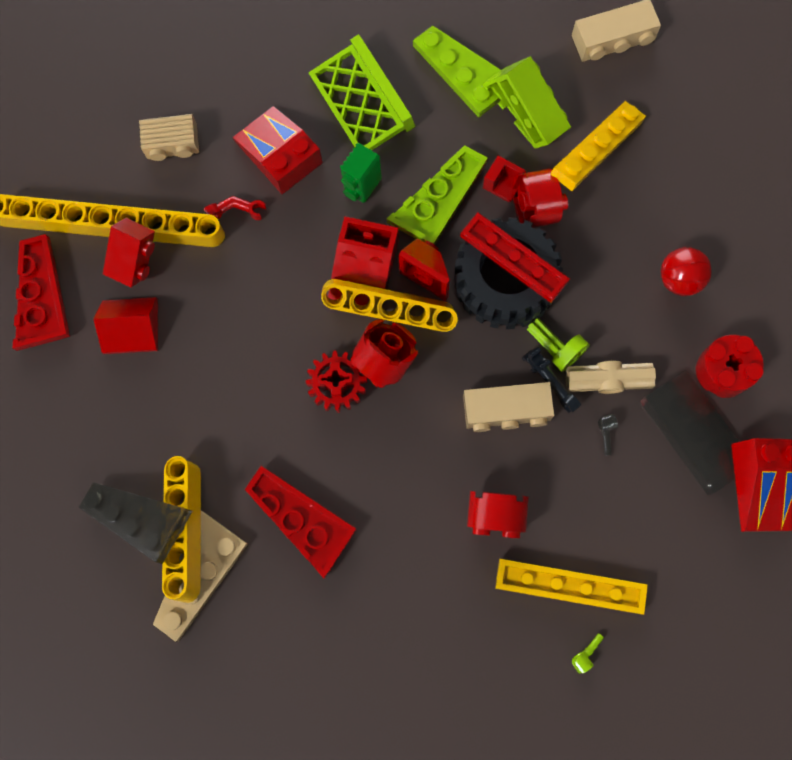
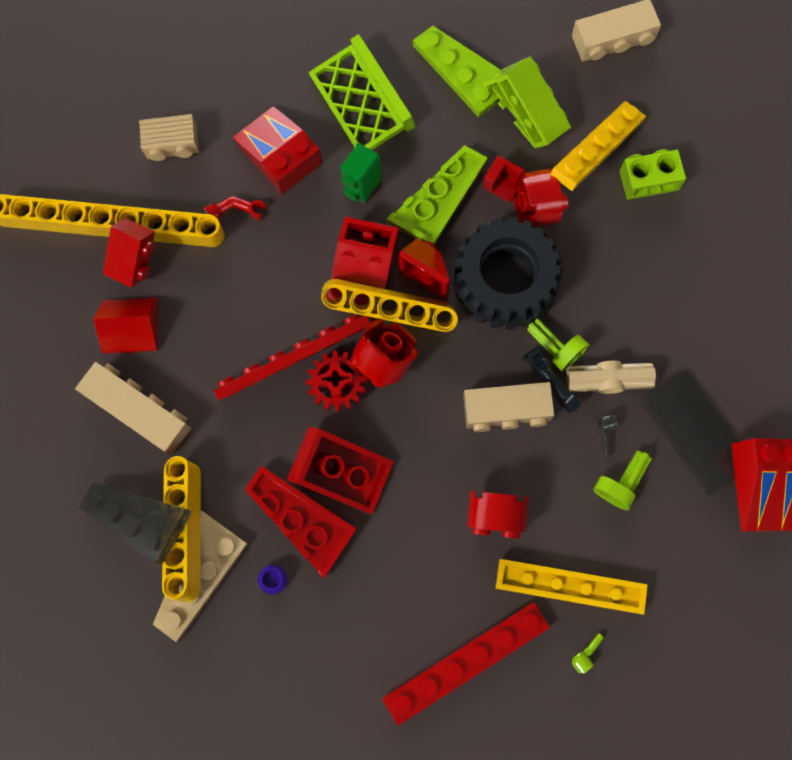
red wing [12,234,70,351] -> none
red tile [460,212,570,303] -> none
red piece [661,247,712,296] -> none
red brick [696,335,764,398] -> none
none -> tan brick [75,361,192,456]
none -> red plate [213,314,370,401]
none -> dark purple plate [258,565,288,594]
none -> red slope [287,427,394,515]
none -> red plate [382,602,550,726]
none -> lime piece [593,450,652,510]
none -> lime brick [619,149,686,200]

